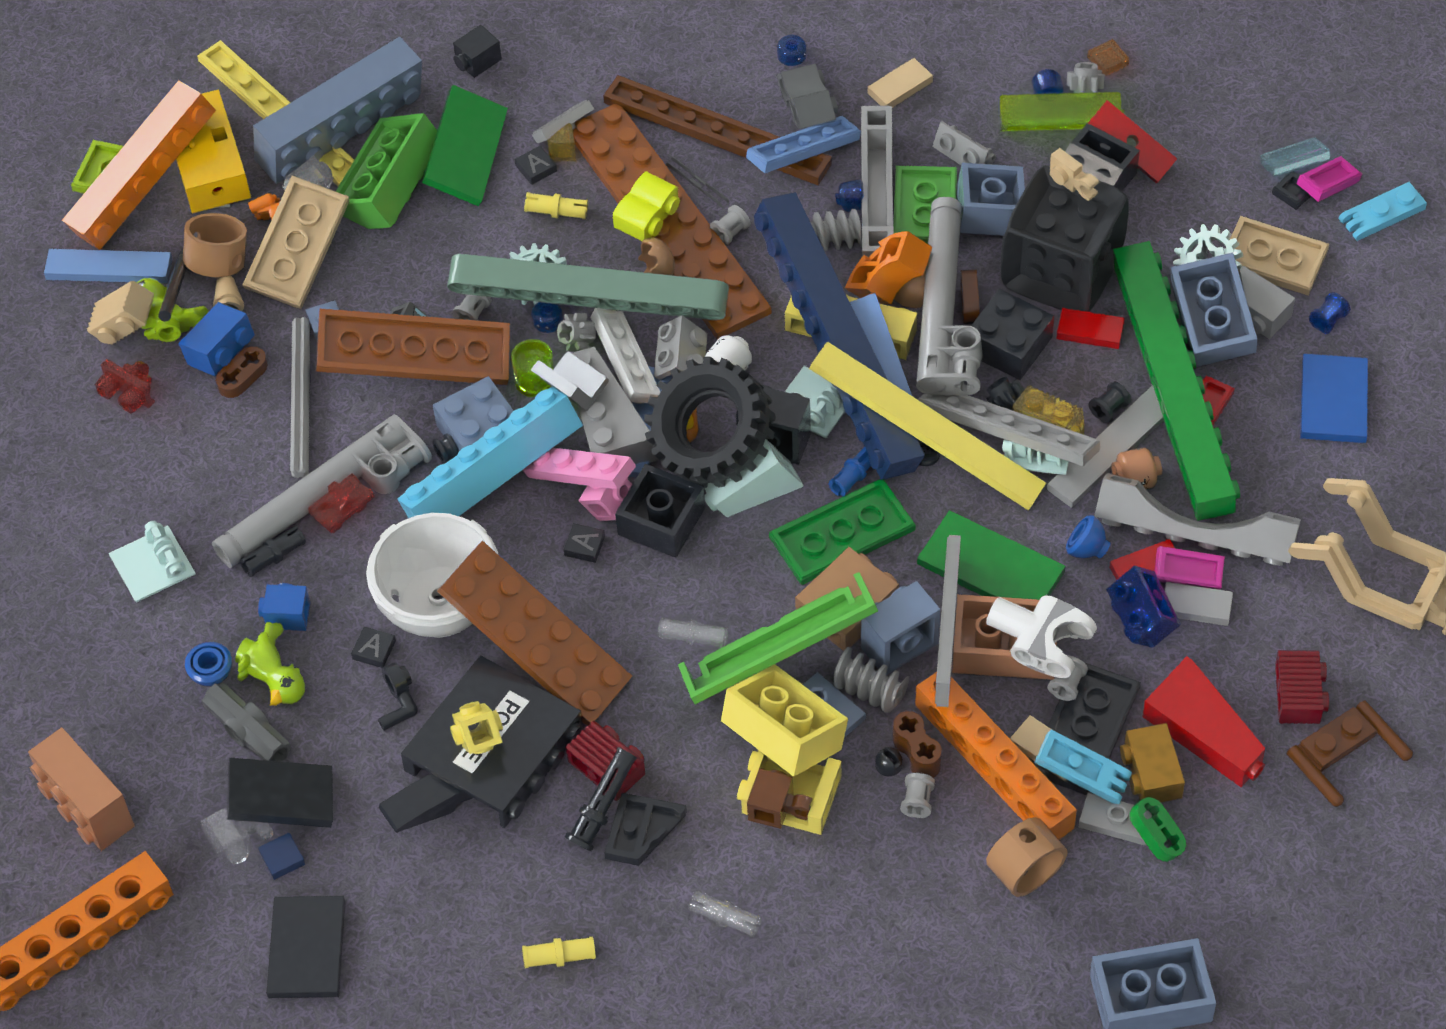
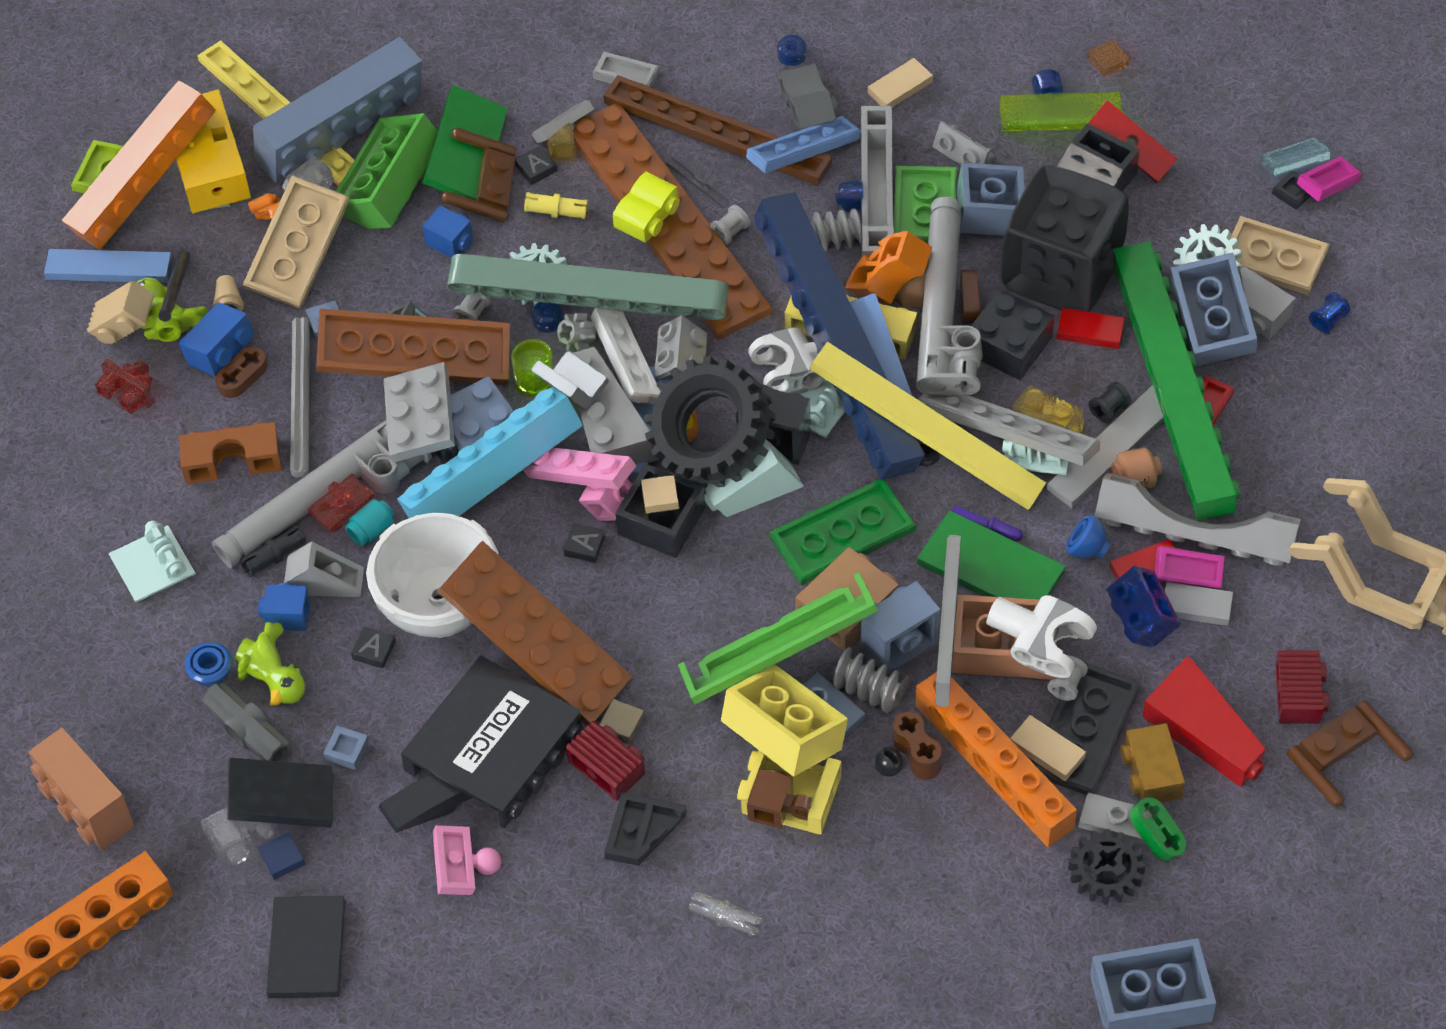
medium nougat piece [183,213,247,277] -> none
black plate [378,662,418,731] -> none
light yellow brick [450,701,503,754] -> none
black brick [453,24,502,78] -> none
light yellow pin [522,937,596,968] -> none
black pin [564,747,637,852] -> none
medium nougat hair [638,237,675,275] -> none
clear pin [658,617,728,648] -> none
white head [705,335,752,370] -> none
blue axle [828,447,871,497] -> none
light grey bush [900,773,935,818] -> none
black gear [986,377,1026,412] -> none
medium nougat piece [986,817,1067,897] -> none
medium azure hinge [1034,729,1132,804] -> none
tan plate [1050,148,1099,201] -> none
light grey gear [1067,62,1105,98] -> none
blue tile [1300,354,1368,443] -> none
medium azure hinge [1339,182,1427,241] -> none
none -> dark orange arch [178,422,282,484]
none -> light grey slope [284,542,364,597]
none -> sand blue plate [323,726,369,770]
none -> teal brick [345,499,394,547]
none -> light grey plate [384,362,455,462]
none -> blue brick [422,206,473,258]
none -> bright pink plate [433,825,502,895]
none -> reddish brown plate [441,128,516,222]
none -> light grey tile [593,52,659,88]
none -> dark tan tile [600,699,644,743]
none -> tan tile [641,475,679,513]
none -> white connector [749,327,824,393]
none -> dark purple piece [952,505,1023,541]
none -> black gear [1068,829,1146,905]

